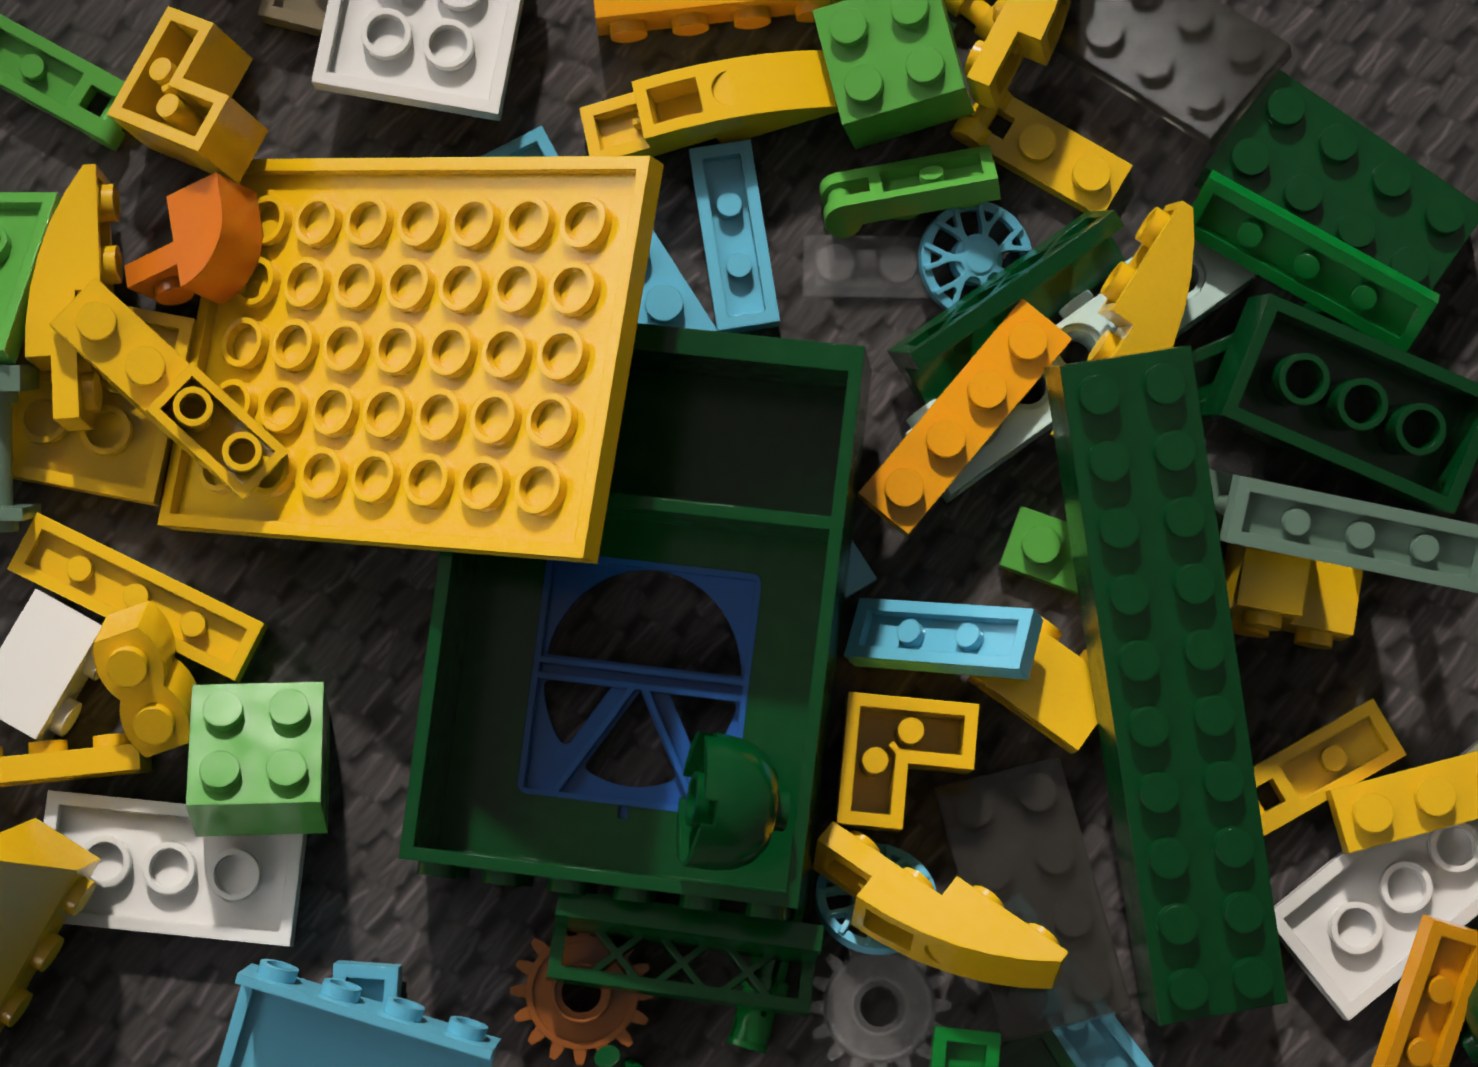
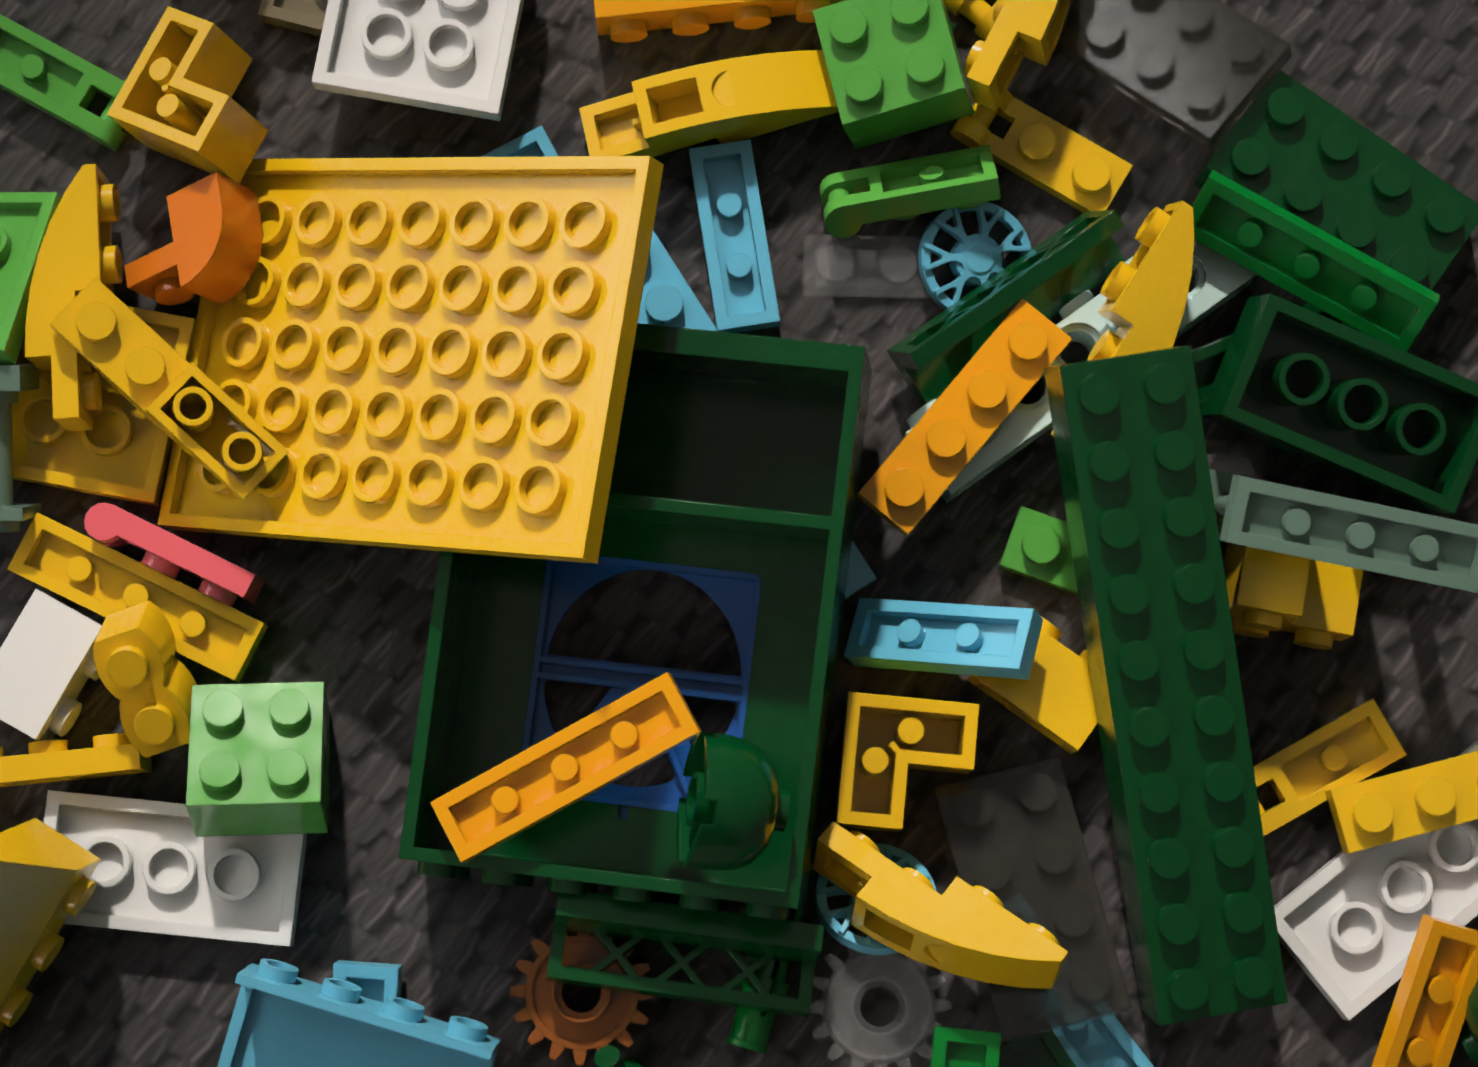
none -> coral plate [84,502,265,607]
none -> light orange plate [430,672,702,863]

